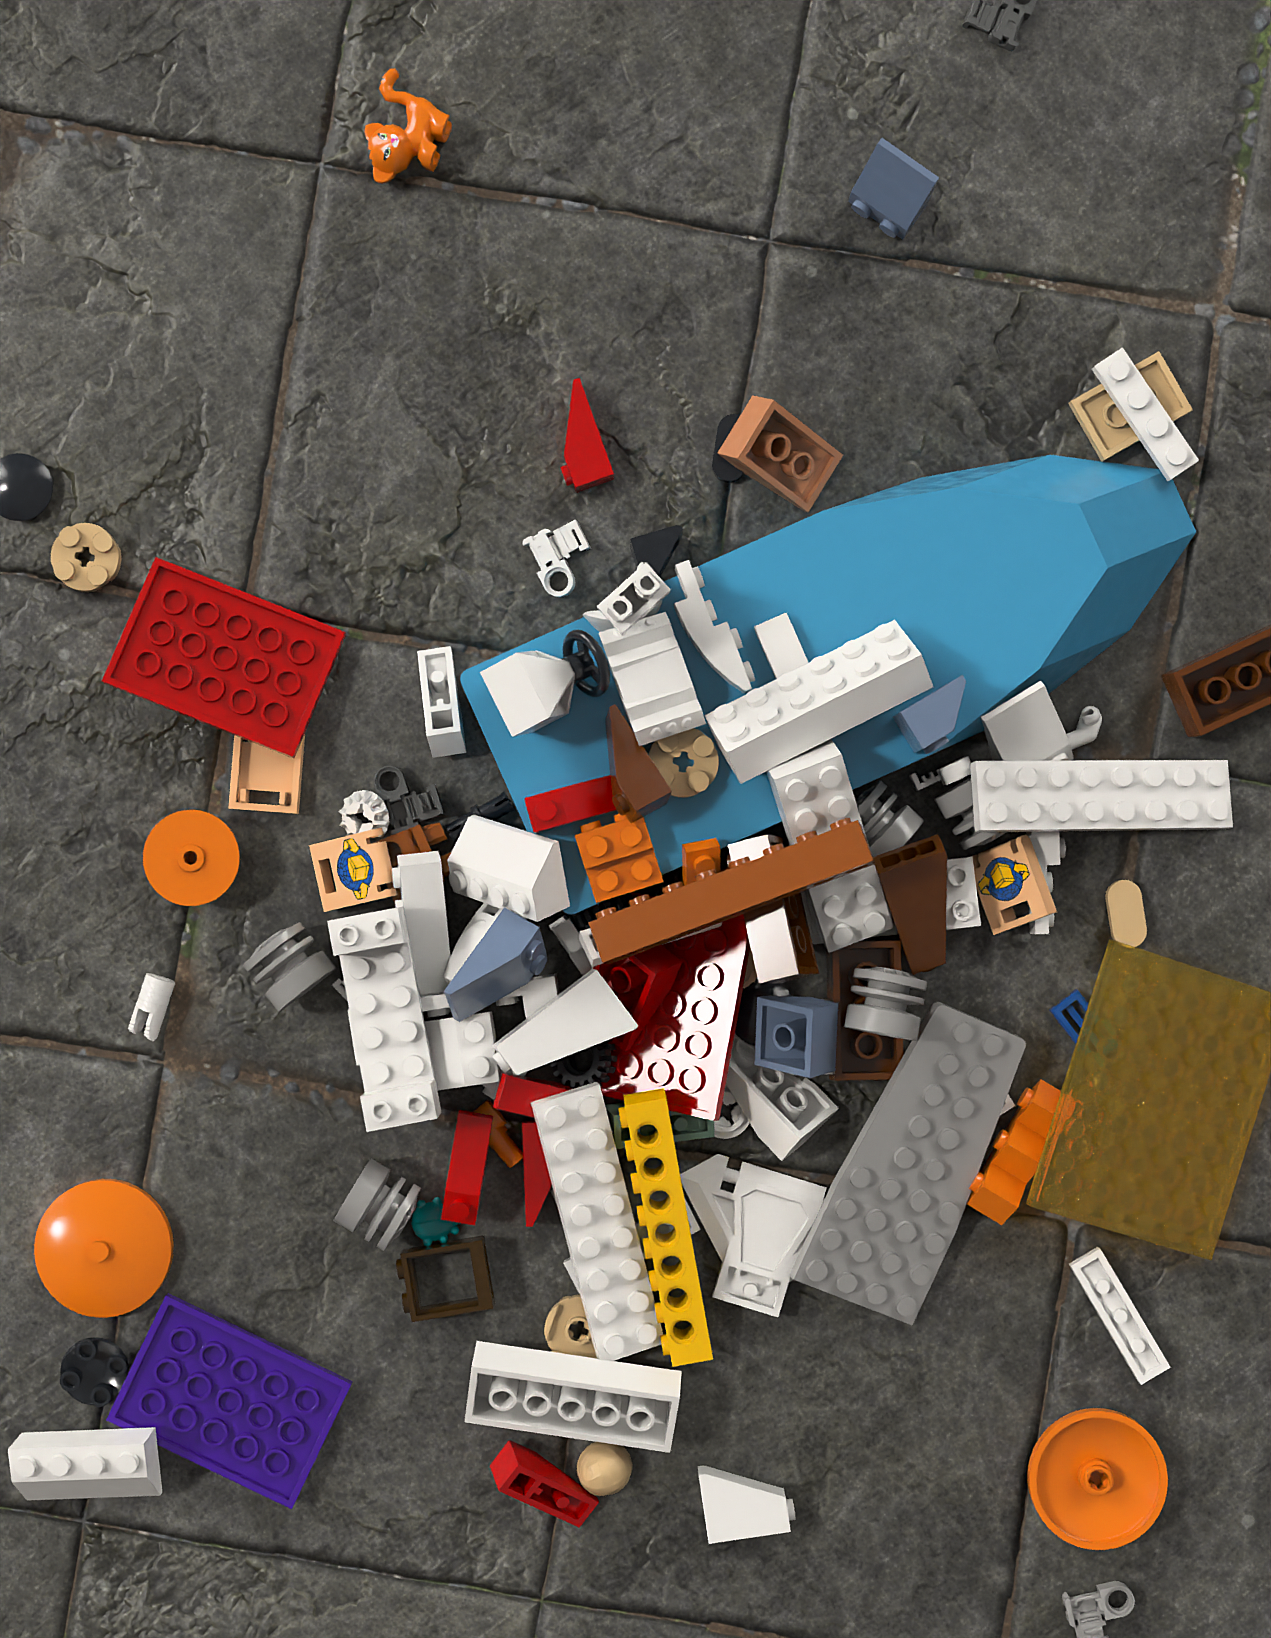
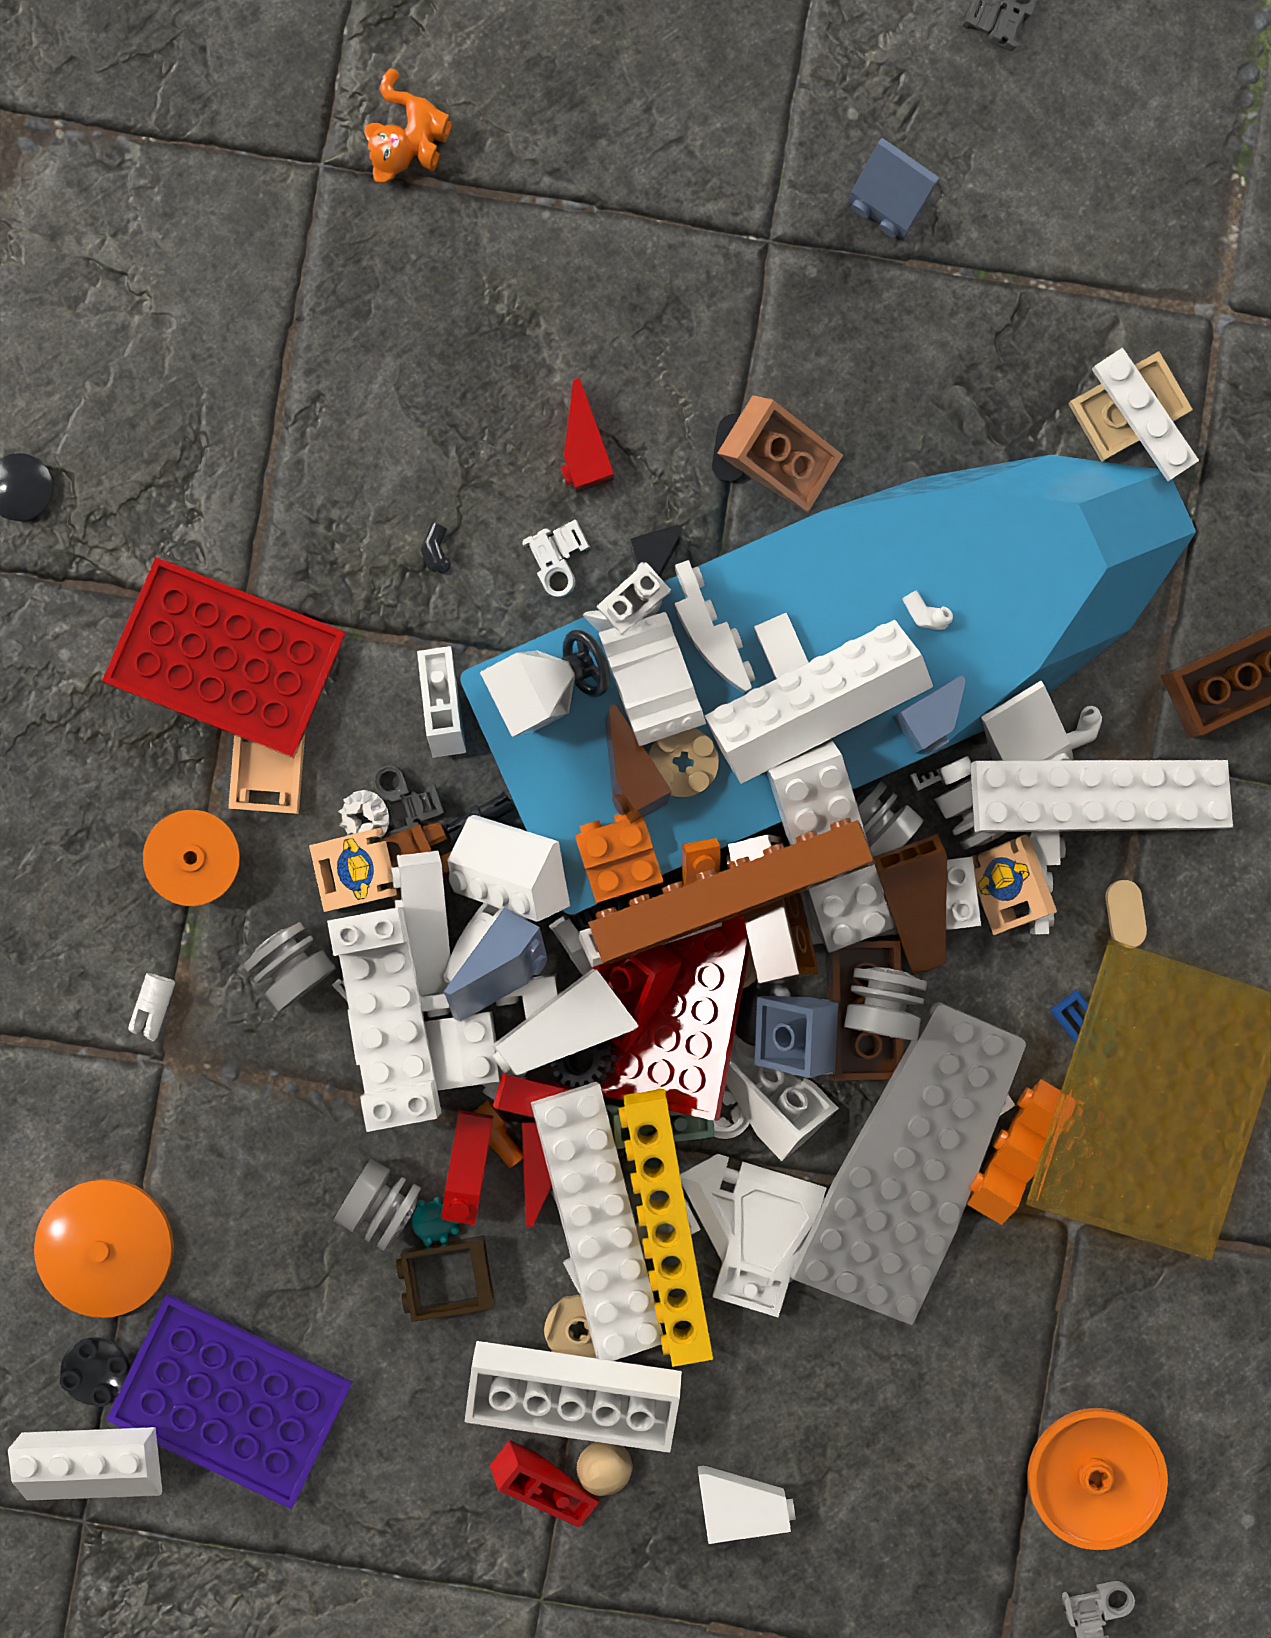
tan plate [51,523,122,592] -> none
red slope [524,775,616,833] -> none
white plate [1069,1247,1171,1385] -> none
none -> black arm [421,522,451,574]
none -> white arm [902,590,953,631]

